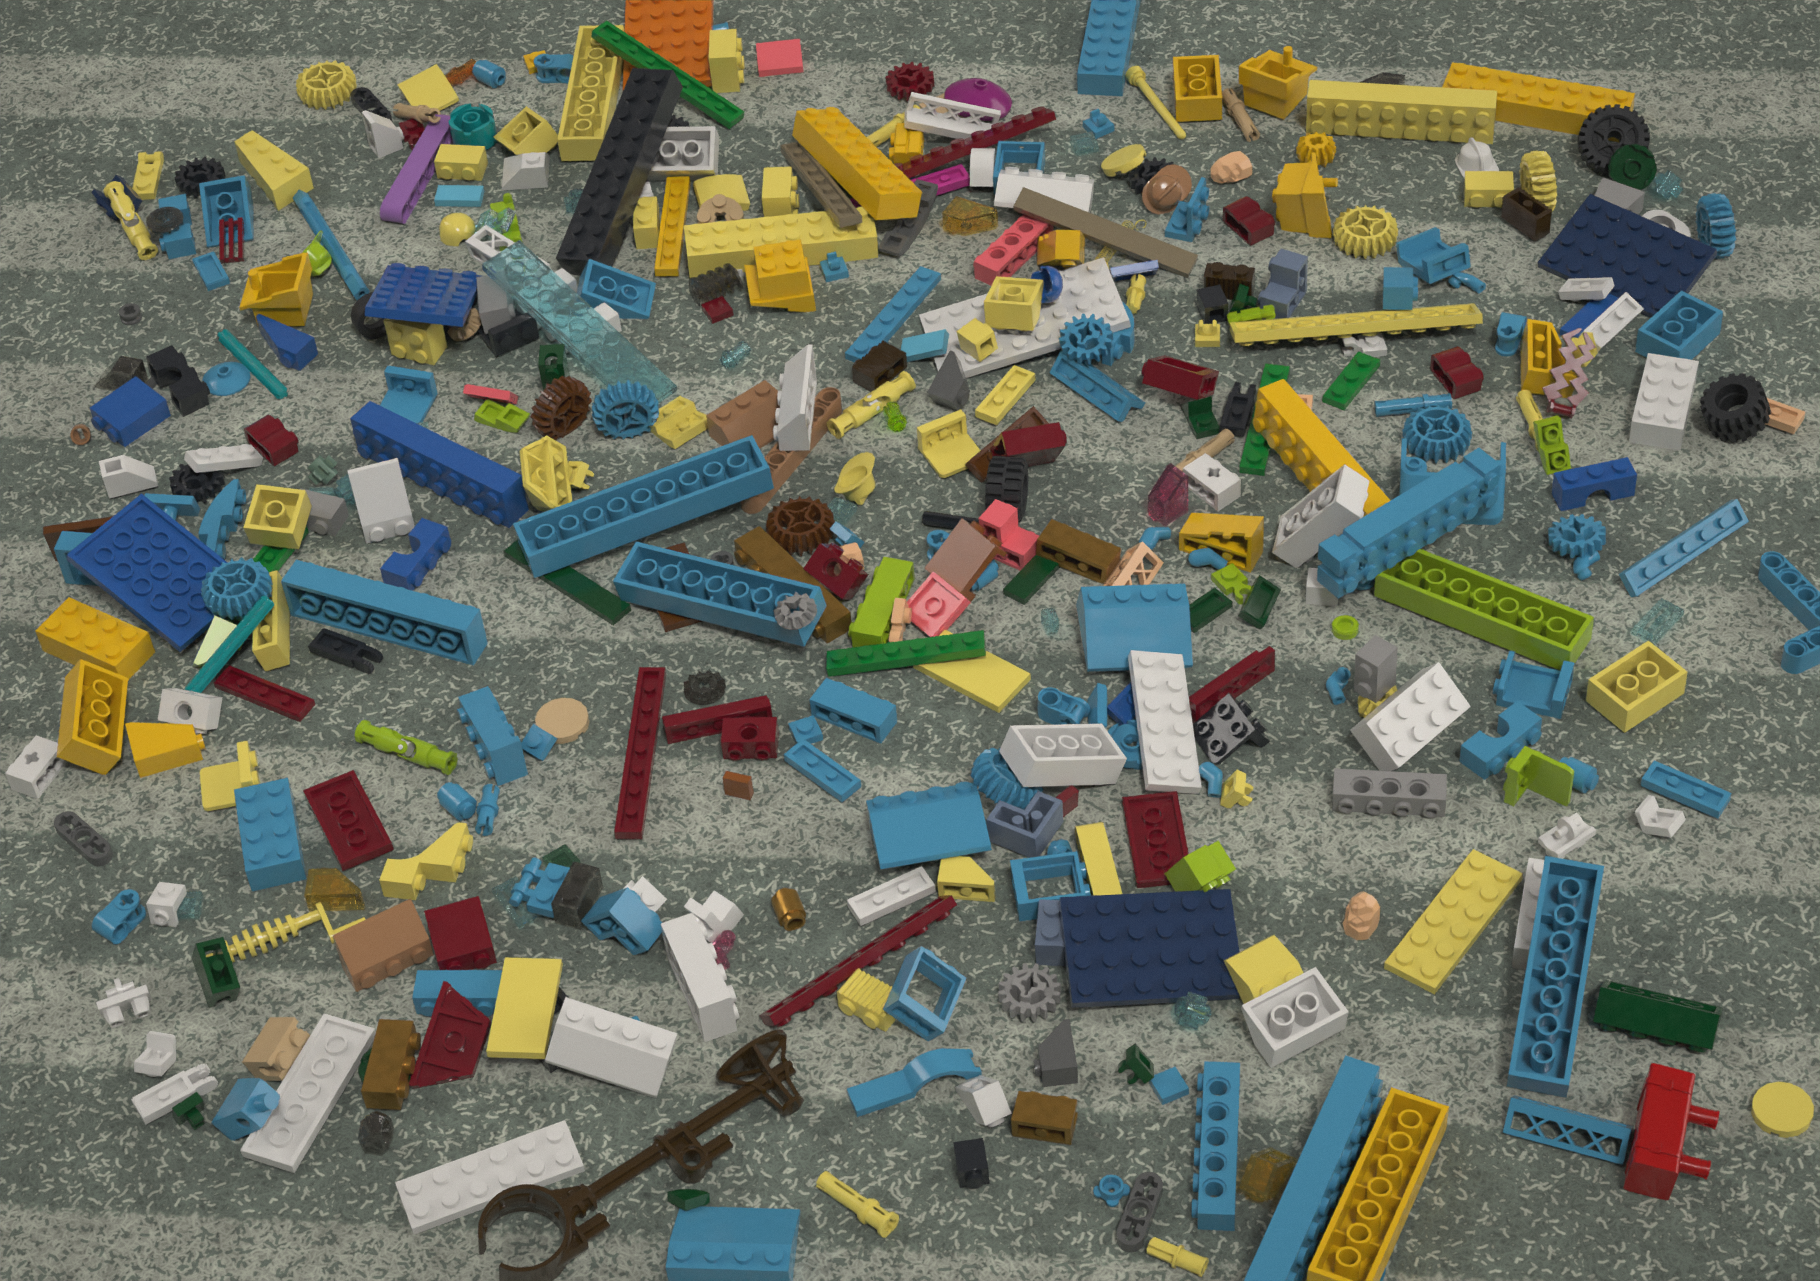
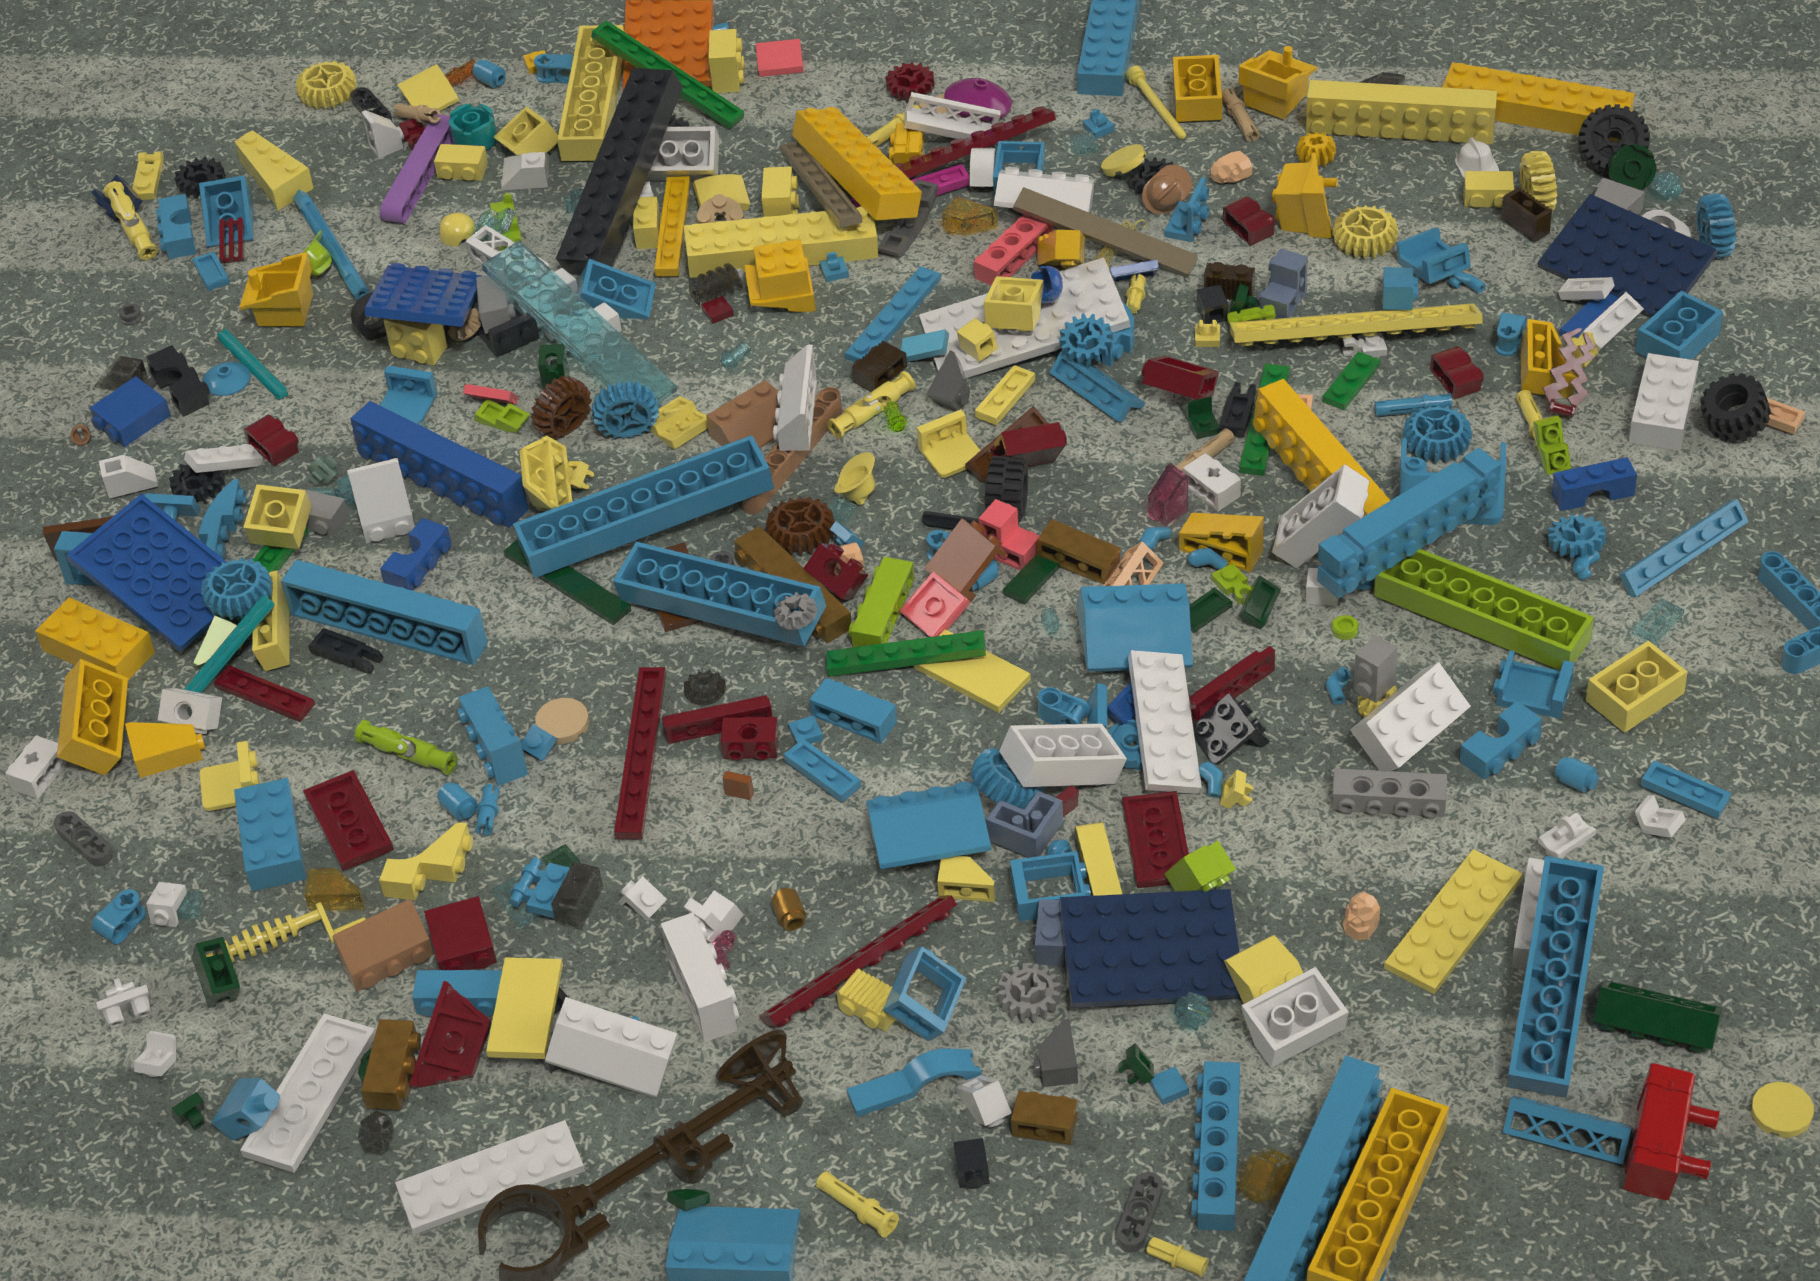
white hinge [131,1064,218,1125] -> none
clear smoke gear [146,207,184,235] -> none
tan brick [242,1017,310,1081] -> none
blue slope [256,314,318,371] -> none
medium azure tile [434,185,485,207] -> none
dark azure brick [581,887,662,955] -> none
white plate [847,866,936,926] -> none
light nougat plate [889,598,912,642] -> none
dark azure plate [1093,1175,1130,1207] -> none
lime bracket [1503,746,1574,807] -> none

